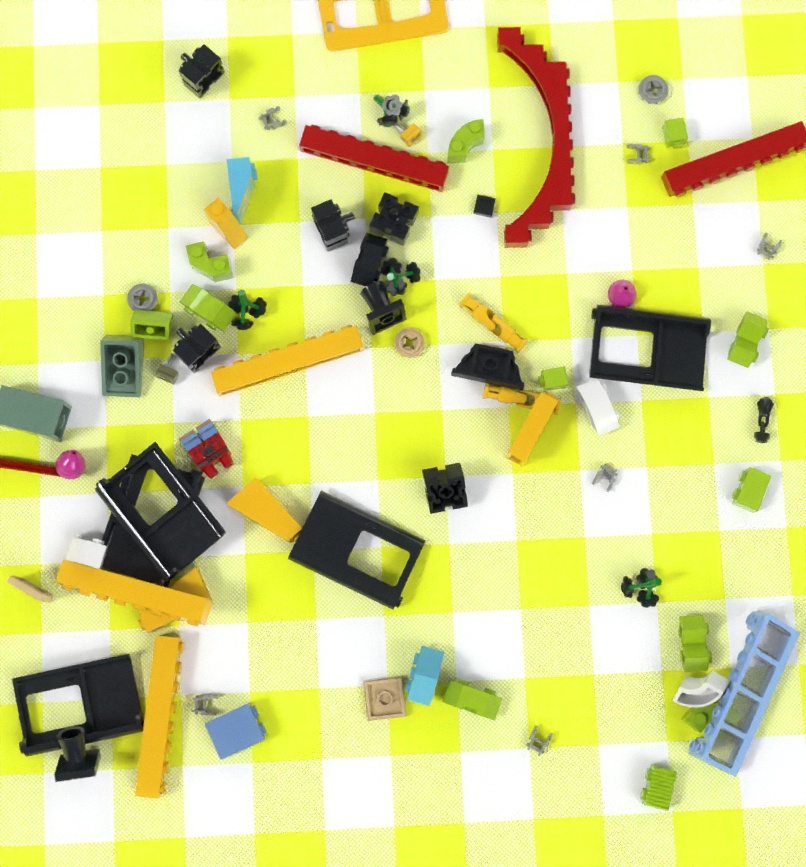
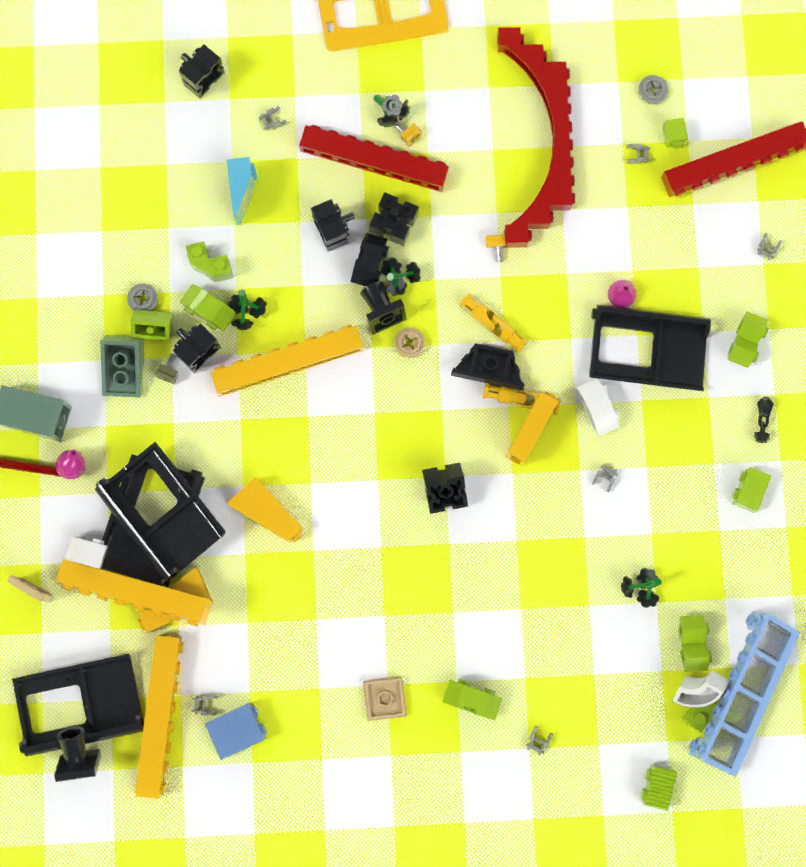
hips [178,419,234,479] -> none
yellow slope [204,198,248,250] -> none
black piece [288,490,425,610] -> none
medium azure brick [405,646,444,706] -> none
lime brick [447,119,485,164] -> none
black tile [473,195,496,218] -> none
lime brick [538,366,568,392] -> none
none -> yellow piece [485,234,505,262]

